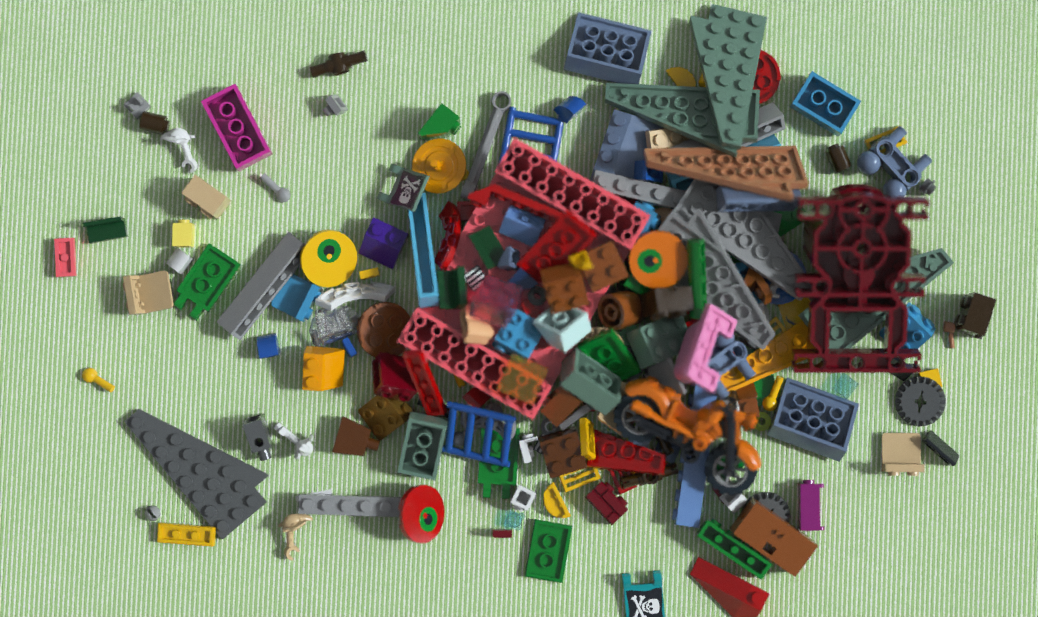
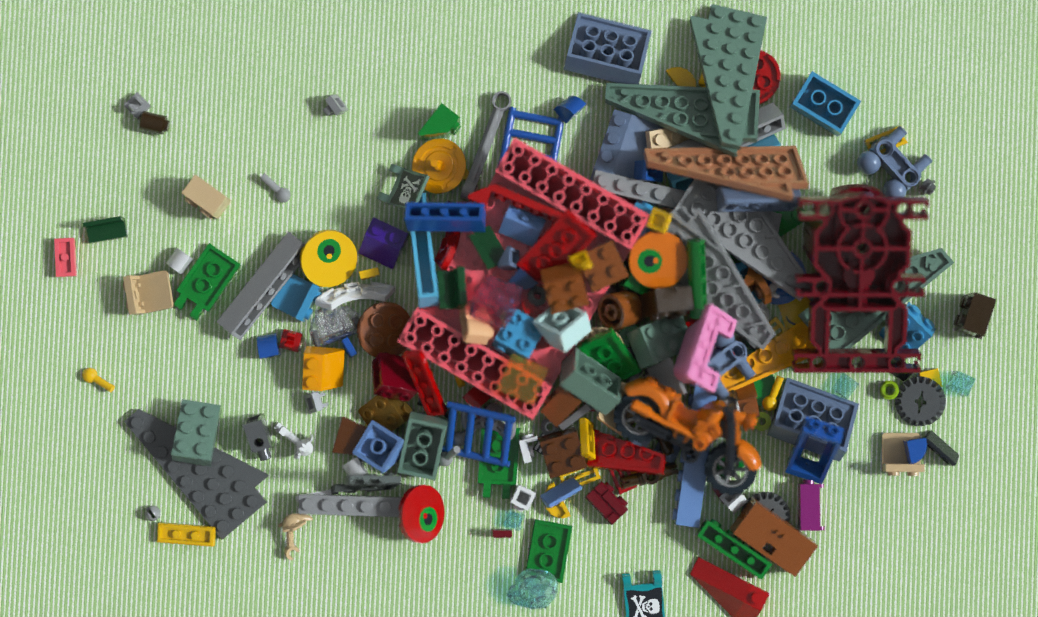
white piece [160,128,198,173] -> none
light yellow brick [172,219,195,248] -> none
dark pink brick [201,84,273,172] -> none
dark brown pin [310,50,368,78] -> none
tile [465,265,489,292] -> none
dark brown brick [826,143,852,174] -> none
nougat hand [943,321,956,349] -> none
none -> sand green brick [171,399,221,467]
none -> red tile [279,329,303,352]
none -> light grey tile [304,391,329,414]
none -> pearl dark grey wing [331,473,401,495]
none -> white brick [342,457,369,475]
none -> medium blue slope [352,420,404,473]
none -> blue brick [405,202,486,232]
none -> light grey bar [439,446,461,467]
none -> clear light blue helmet [507,568,558,609]
none -> medium blue slope [540,477,583,508]
none -> yellow tile [646,208,673,233]
none -> blue piece [785,416,844,484]
none -> lime plate [880,381,899,400]
none -> blue brick [903,438,927,464]
none -> clear light blue brick [946,371,975,397]

